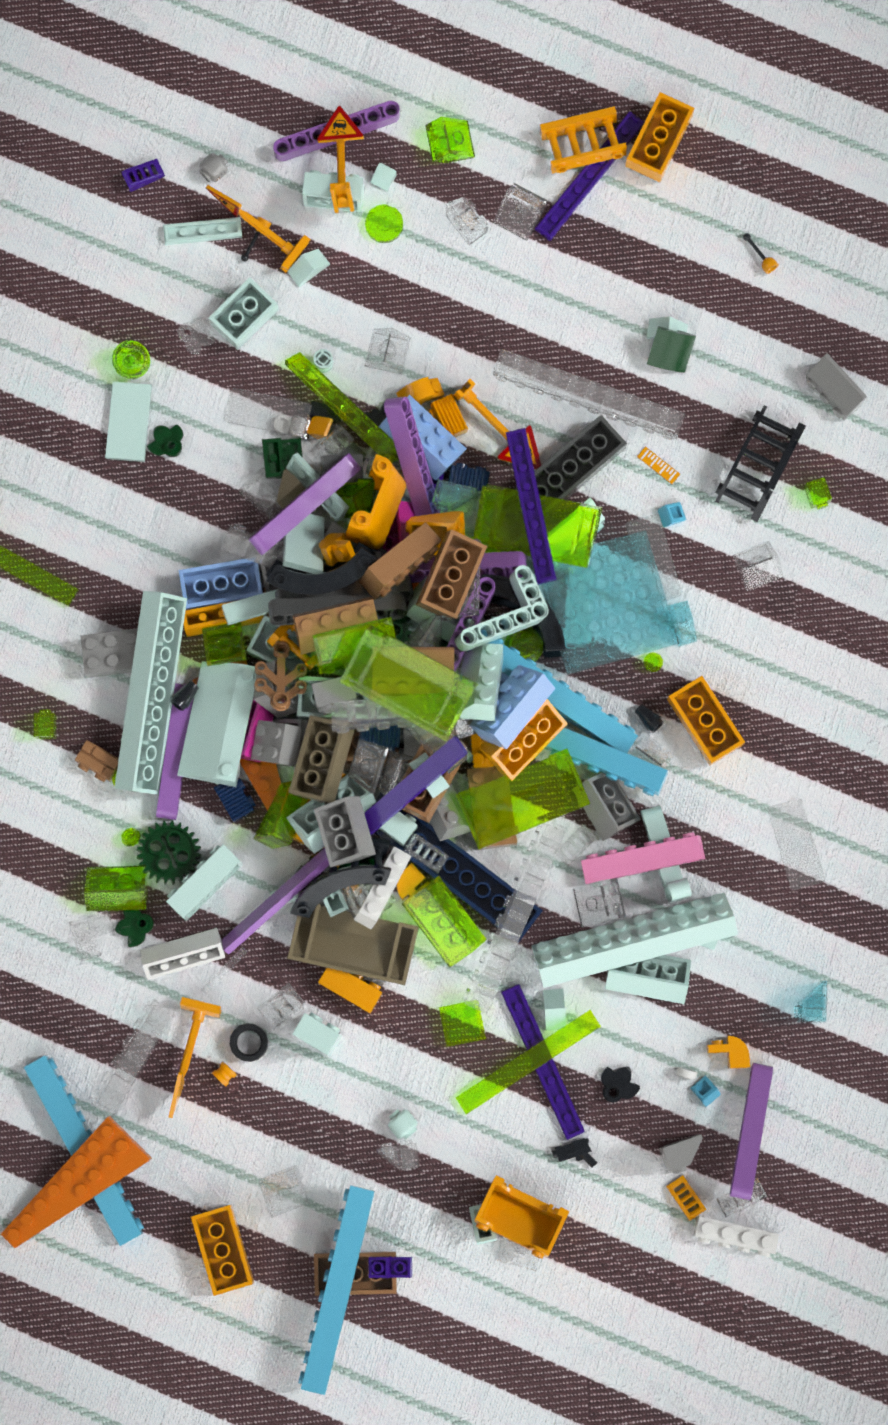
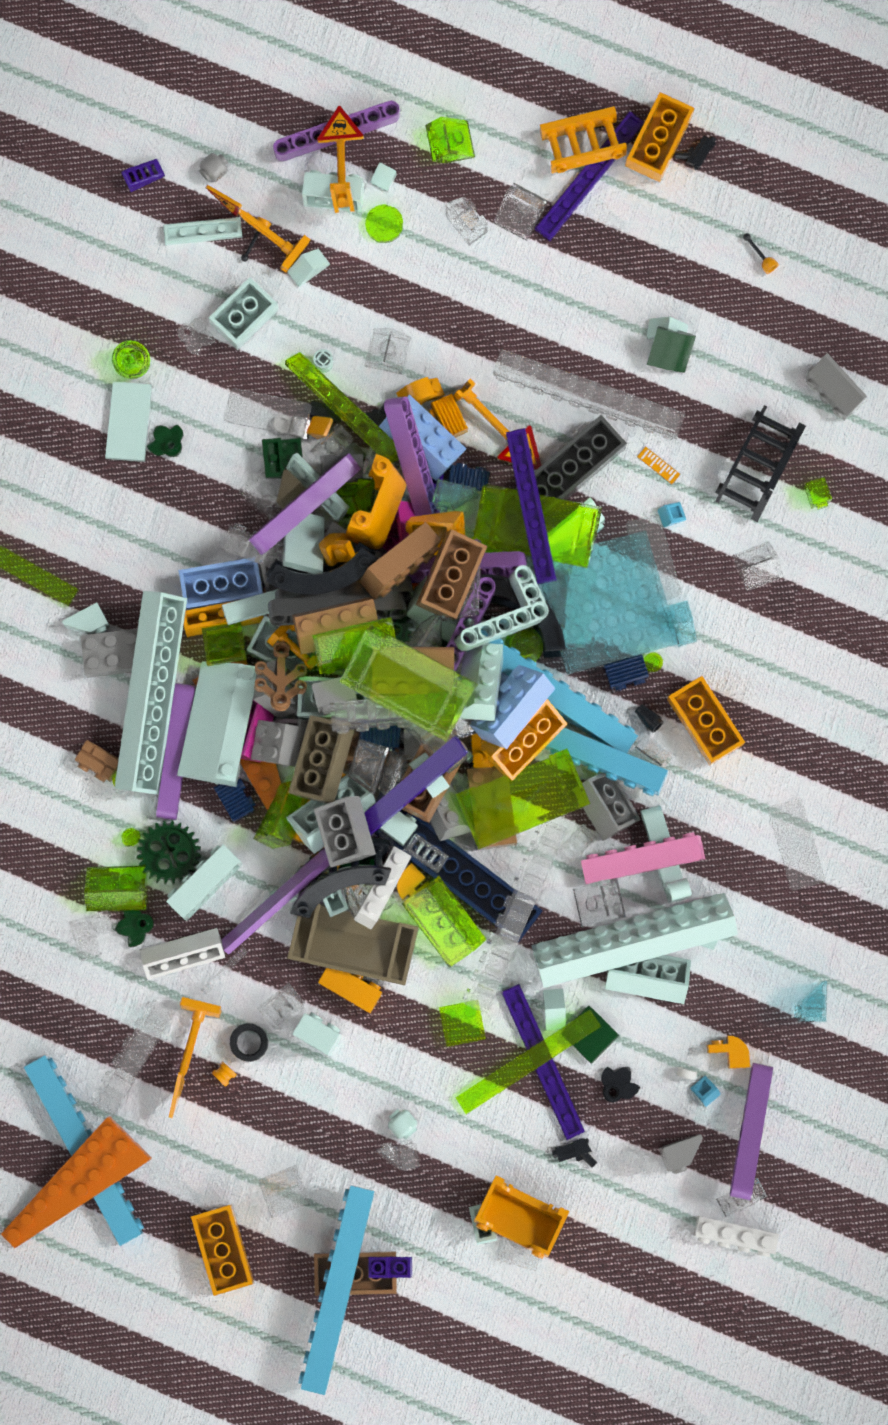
clear neon green brick [34,709,56,739] -> none
black cone [171,681,199,711] -> none
light orange slope [666,1175,707,1221] -> none
none -> light aqua slope [62,603,110,634]
none -> dark green slope [561,1005,619,1064]
none -> dark blue brick [603,654,649,692]
none -> black piece [675,136,716,170]

